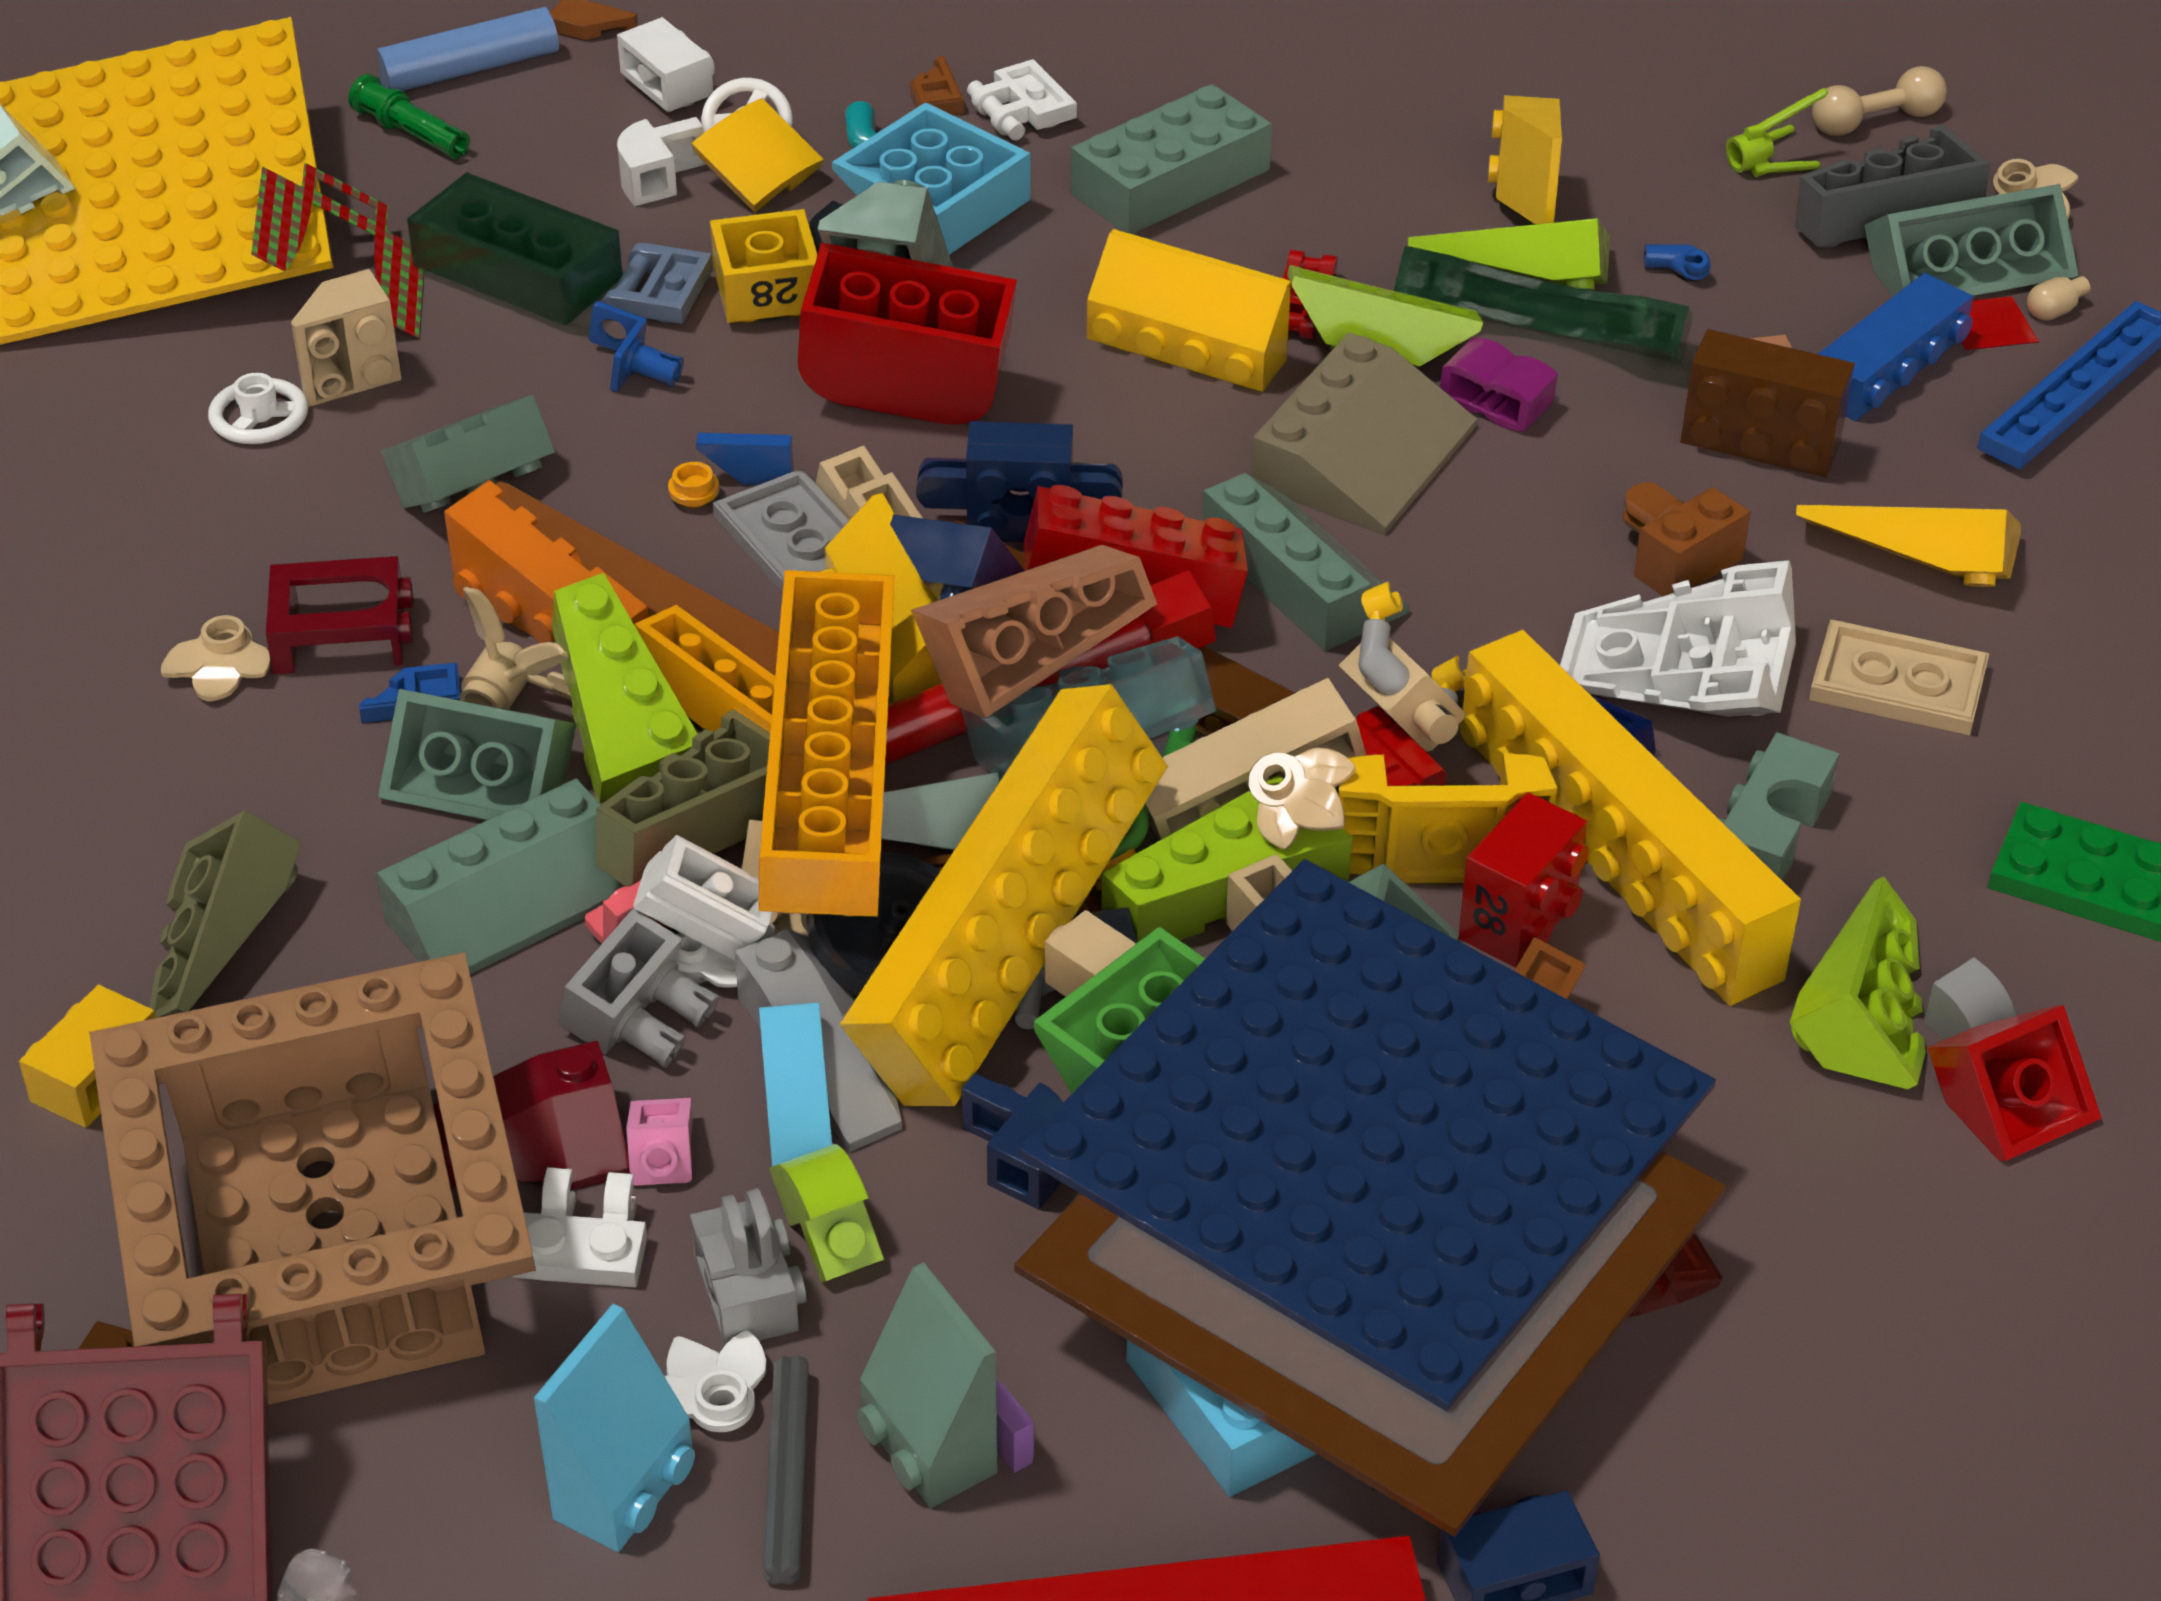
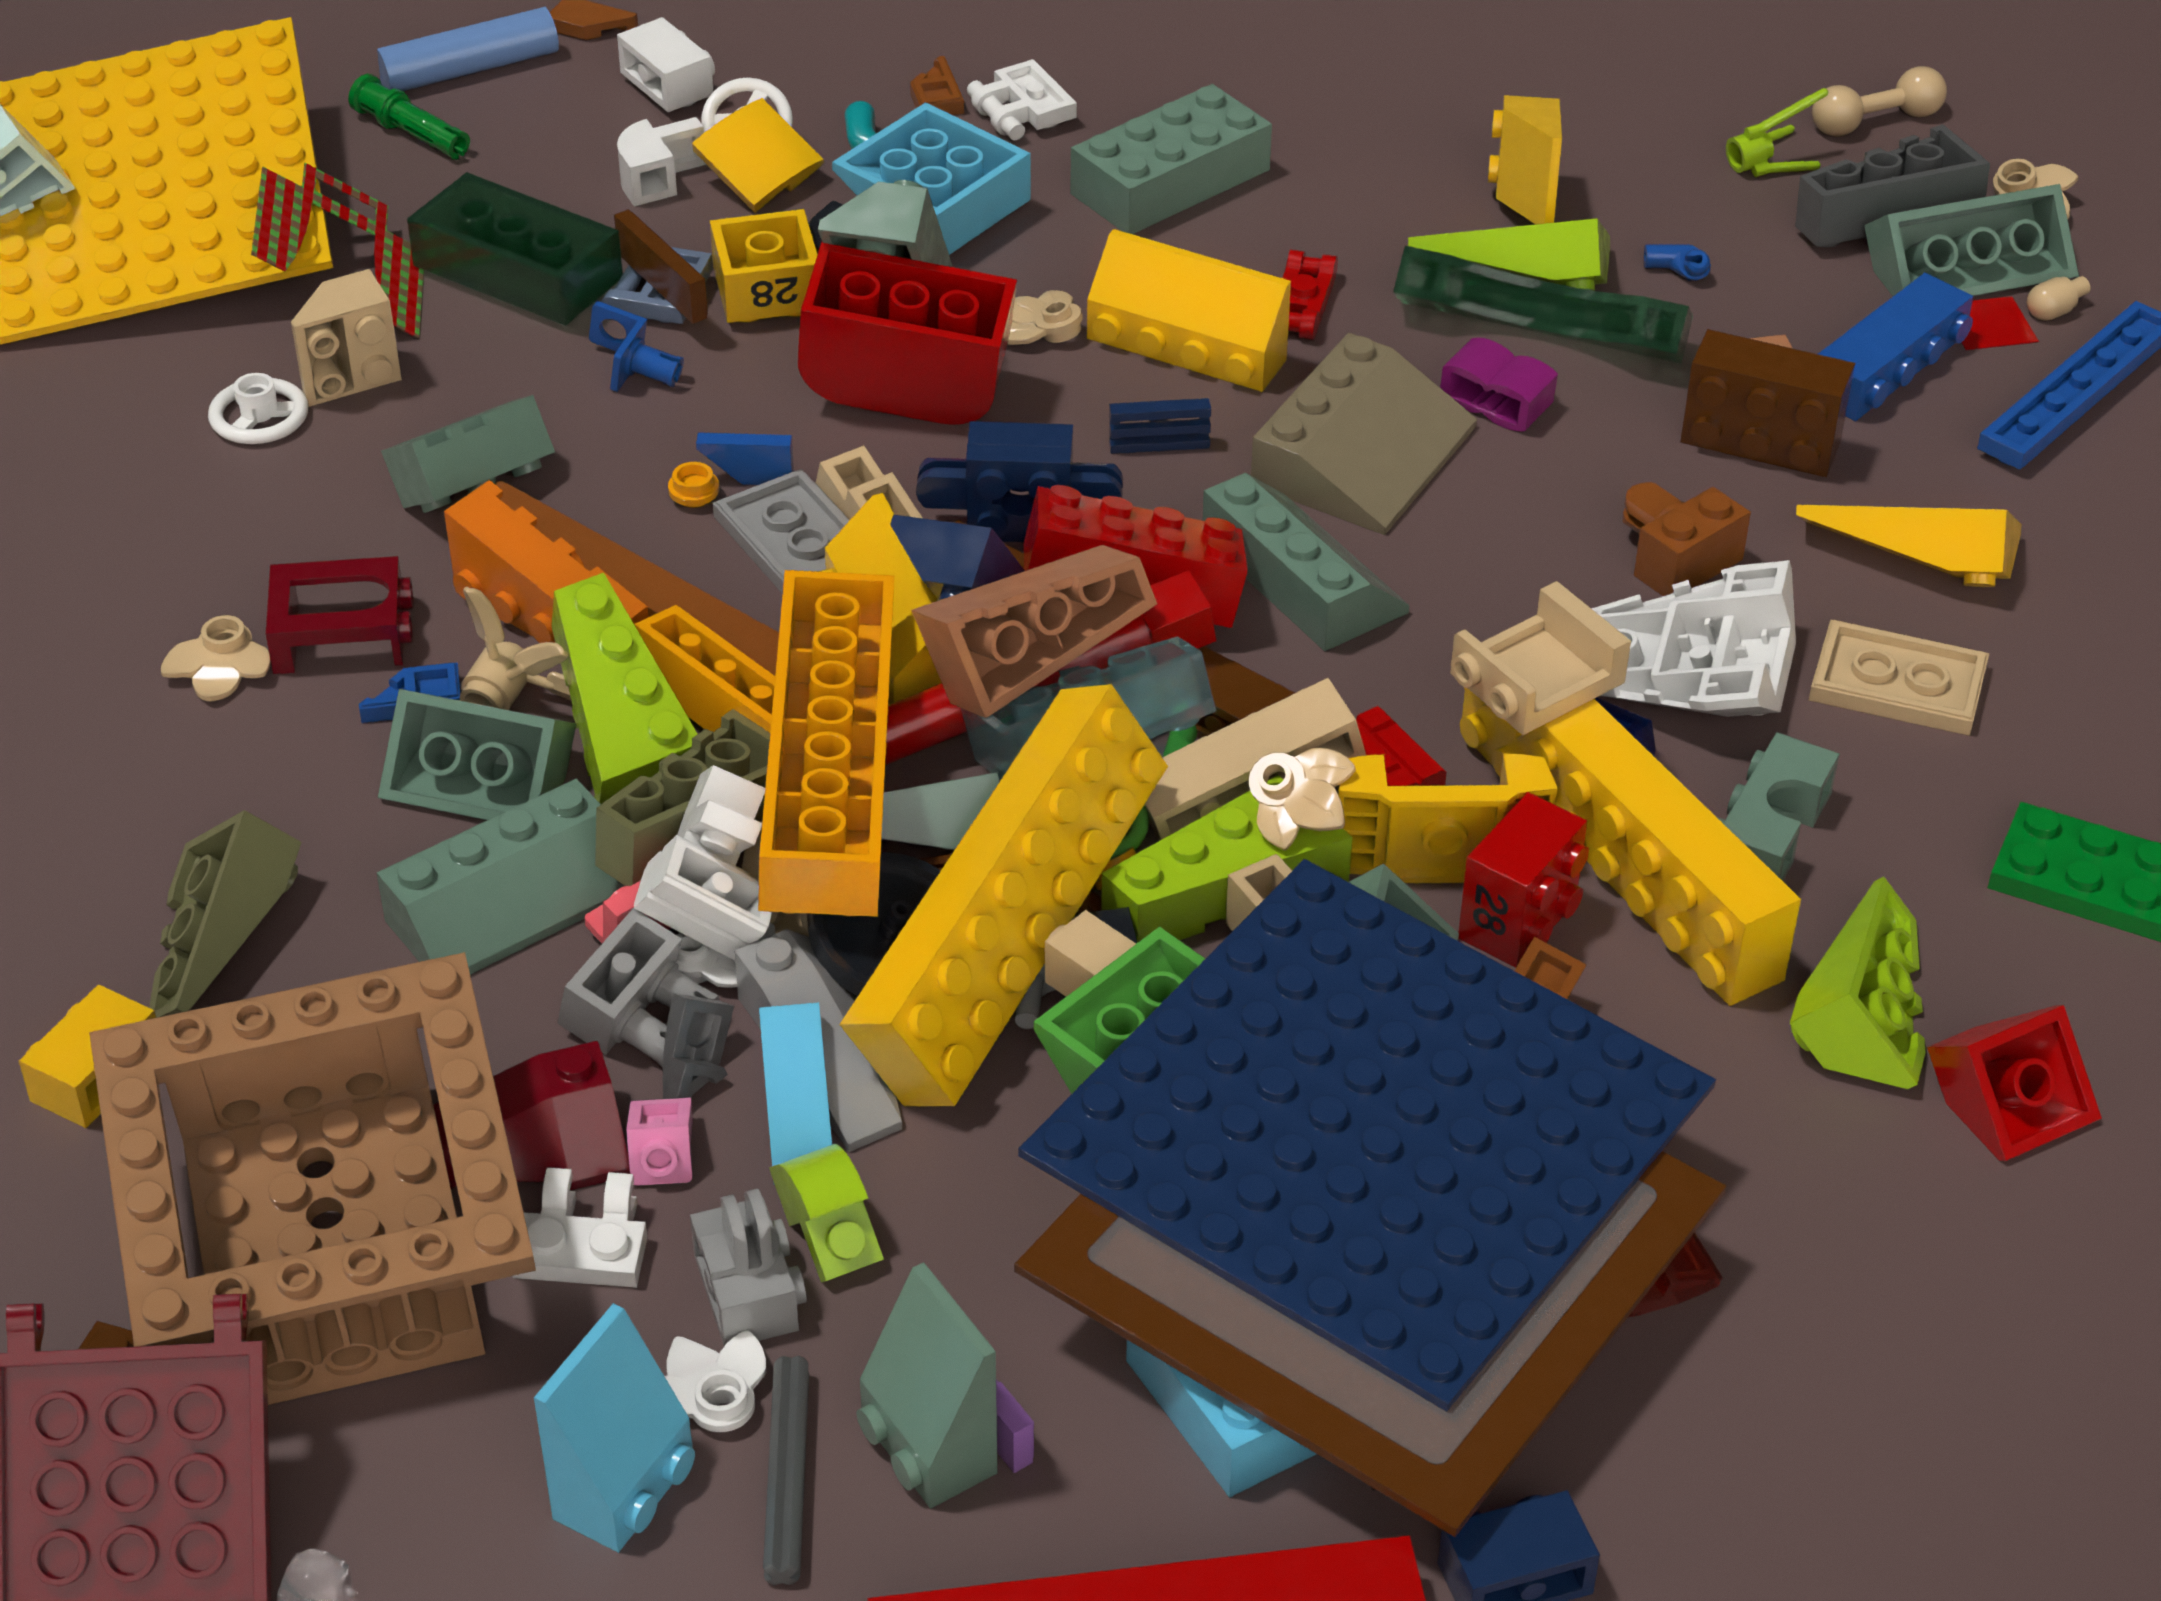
dark blue brick [962,1073,1063,1210] -> none
lime wedge [1287,265,1483,367] -> none
torso [1338,582,1467,752] -> none
light grey brick [1924,957,2016,1040] -> none
none -> reddish brown tile [614,209,708,324]
none -> flat silver slope [662,993,734,1099]
none -> white brick [678,765,765,866]
none -> tan plate [1008,290,1083,345]
none -> dark blue tile [1109,398,1211,454]
none -> tan panel [1450,581,1631,735]

